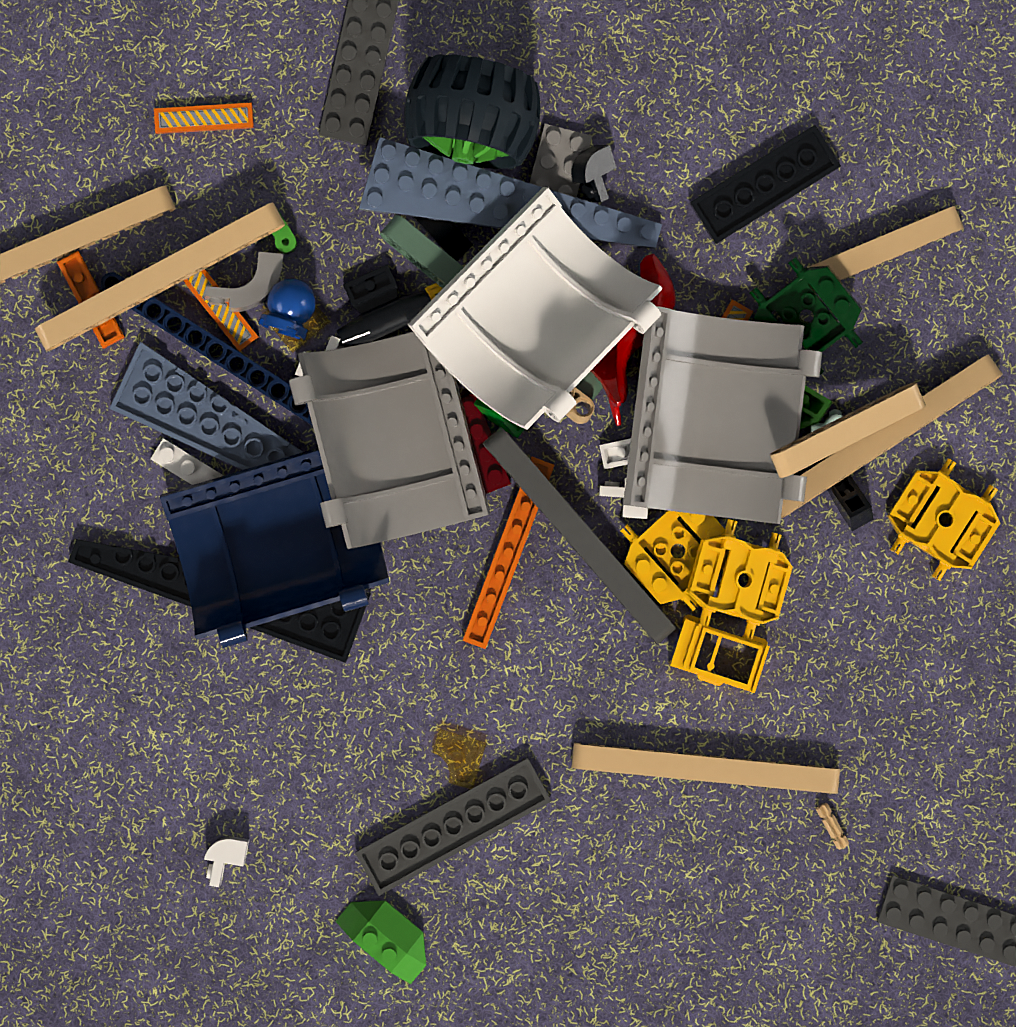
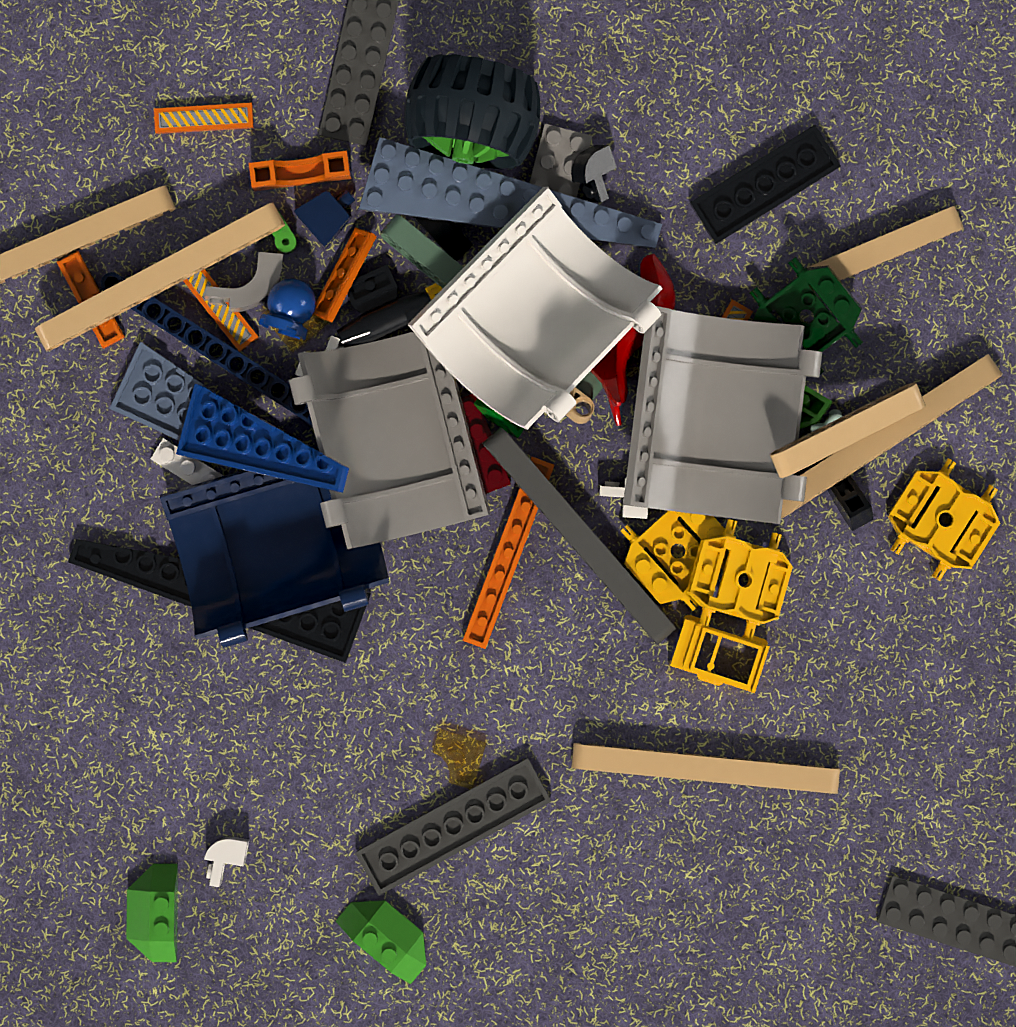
white slope [599,438,631,469] -> none
tan axle [816,803,849,850] -> none
none -> bright green wedge [126,863,178,962]
none -> blue wing [176,384,349,493]
none -> orange arch [249,150,352,191]
none -> dark blue torso [294,189,355,249]
none -> orange tile [313,227,377,323]

